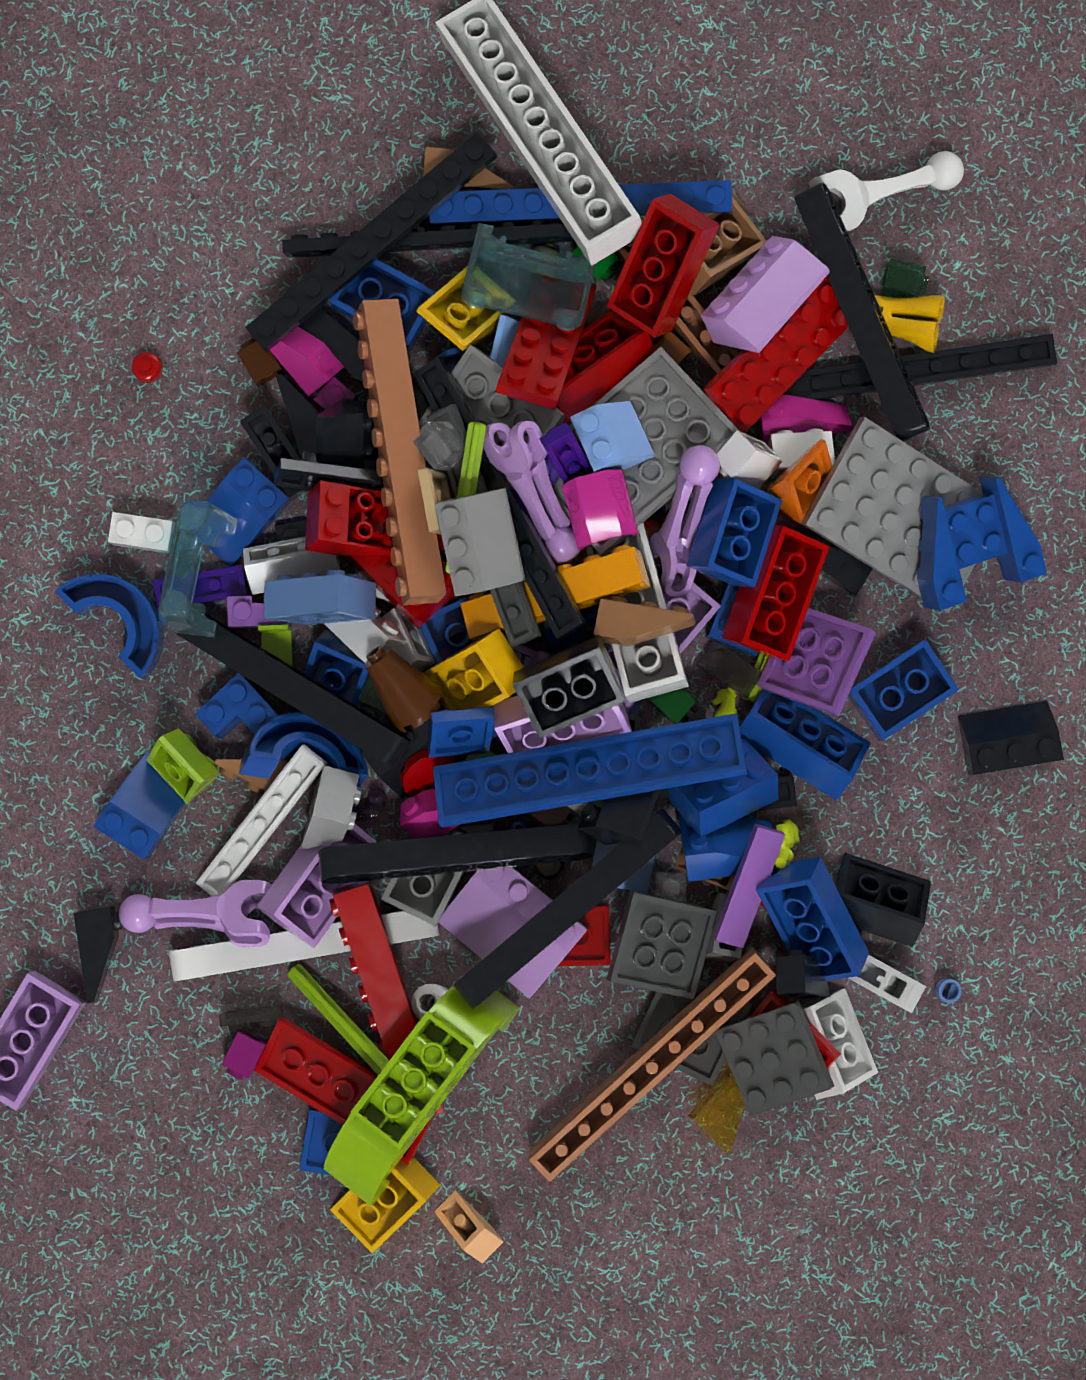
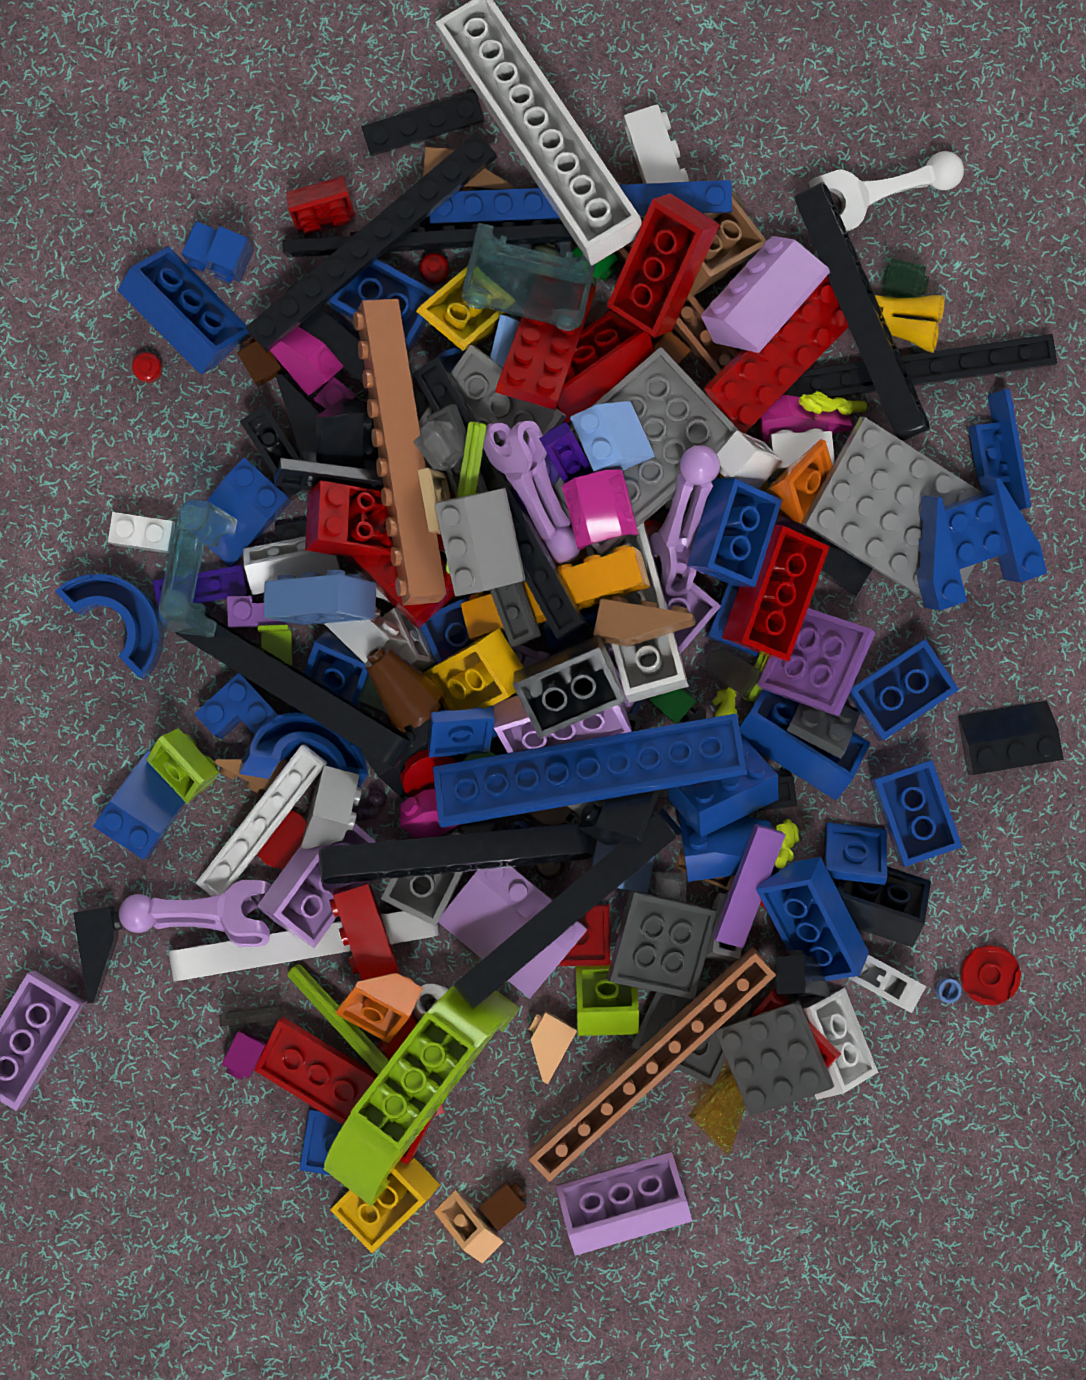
none -> blue slope [117,246,249,375]
none -> blue brick [182,221,254,284]
none -> red tile [257,810,307,869]
none -> red slope [286,176,356,235]
none -> orange slope [335,973,423,1043]
none -> black plate [361,91,485,157]
none -> red piece [420,253,450,285]
none -> reddish brown brick [479,1180,527,1231]
none -> light nougat slope [528,1010,577,1084]
none -> lavender slope [556,1152,692,1256]
none -> lime slope [576,965,639,1036]
none -> white brick [623,104,689,184]
none -> dark grey plate [787,702,860,759]
none -> neon yellow animal [798,391,867,415]
none -> blue plate [824,822,887,885]
none -> blue brick [870,760,962,867]
none -> red tile [960,945,1021,1006]
none -> blue bracket [968,389,1031,510]

